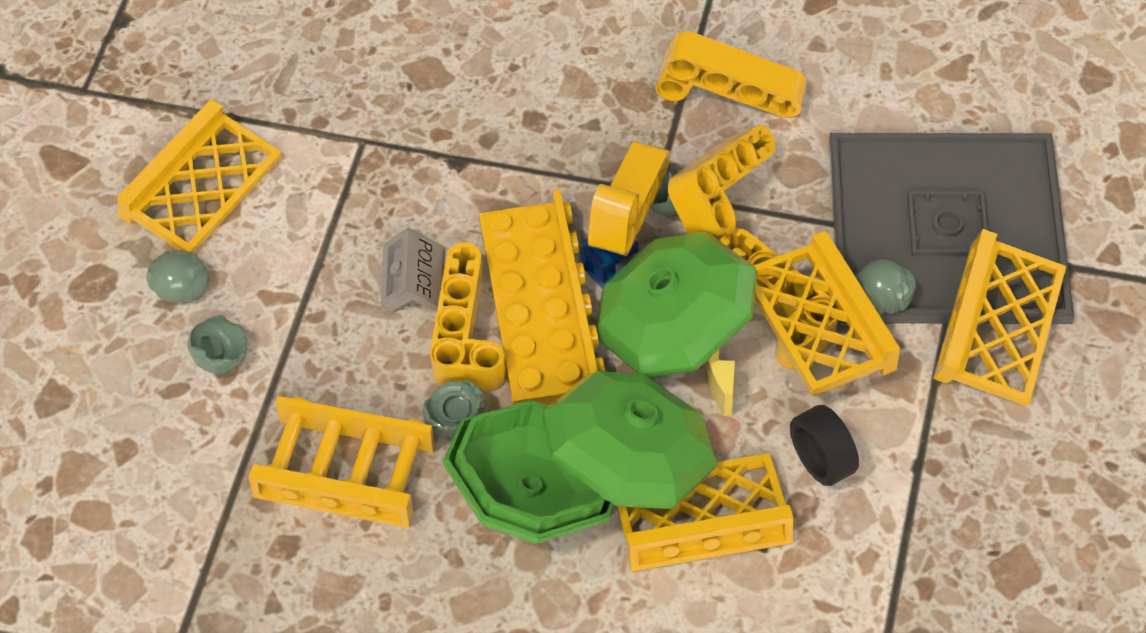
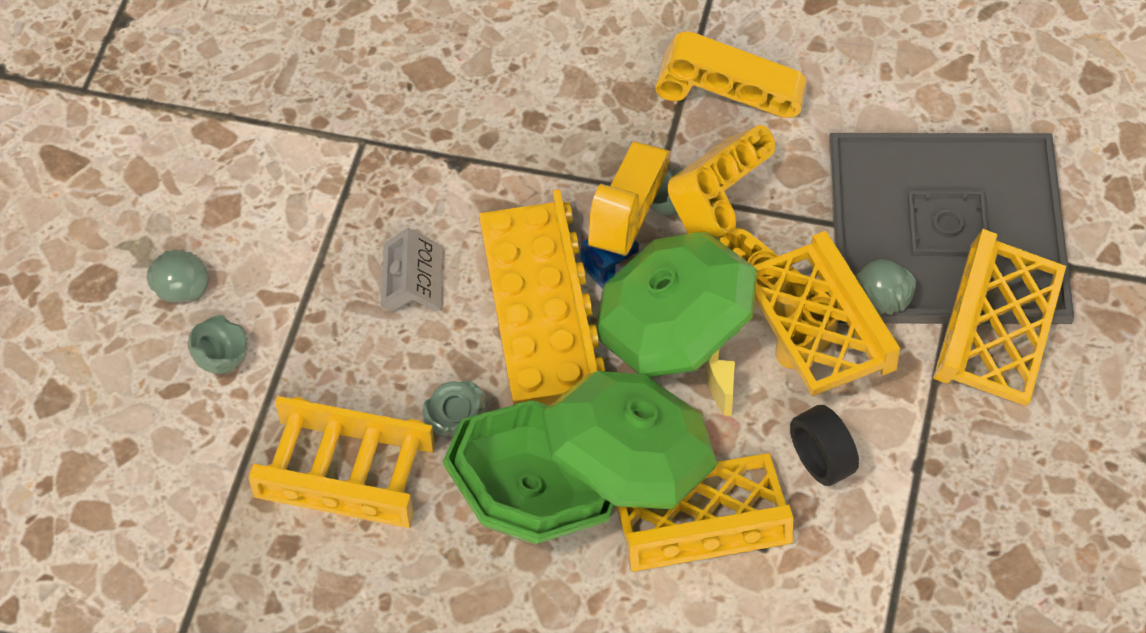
yellow fence [117,99,282,253] -> none
yellow beam [430,242,506,392] -> none

